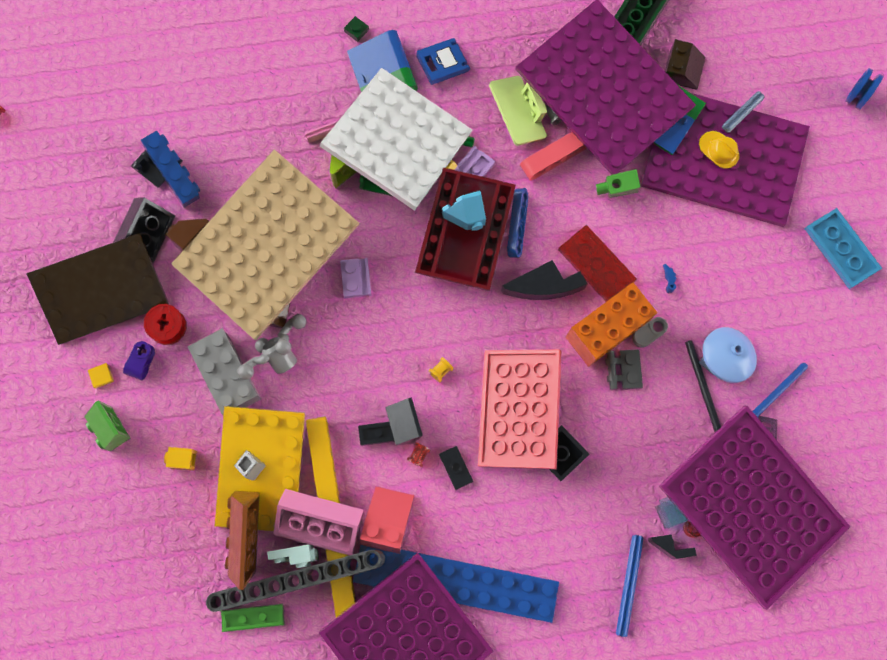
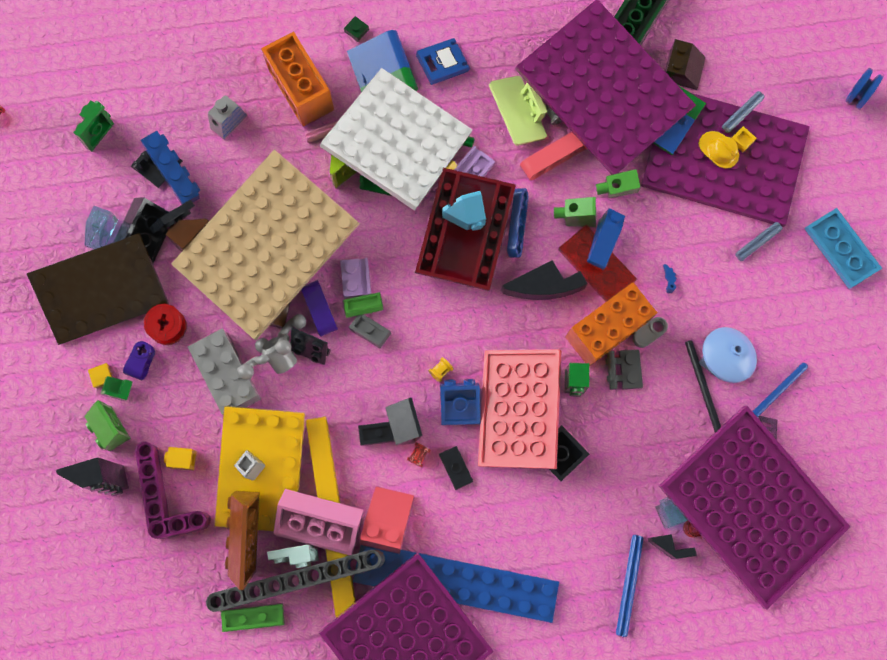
none -> black slope [56,457,129,496]
none -> green plate [73,100,114,152]
none -> clear light blue slope [84,206,118,249]
none -> green panel [100,376,133,401]
none -> magenta beam [135,441,210,539]
none -> black plate [149,200,195,234]
none -> light grey torso [208,95,247,139]
none -> orange brick [261,31,334,127]
none -> black hinge [290,327,331,365]
none -> dark purple beam [301,280,338,337]
none -> bright green tile [343,292,384,318]
none -> dark grey plate [349,314,391,348]
none -> blue plate [440,379,481,425]
none -> bright green torso [554,197,596,227]
none -> green brick [565,363,589,397]
none -> blue slope [587,208,625,270]
none -> yellow tile [732,126,757,152]
none -> sand blue axle [735,222,783,261]

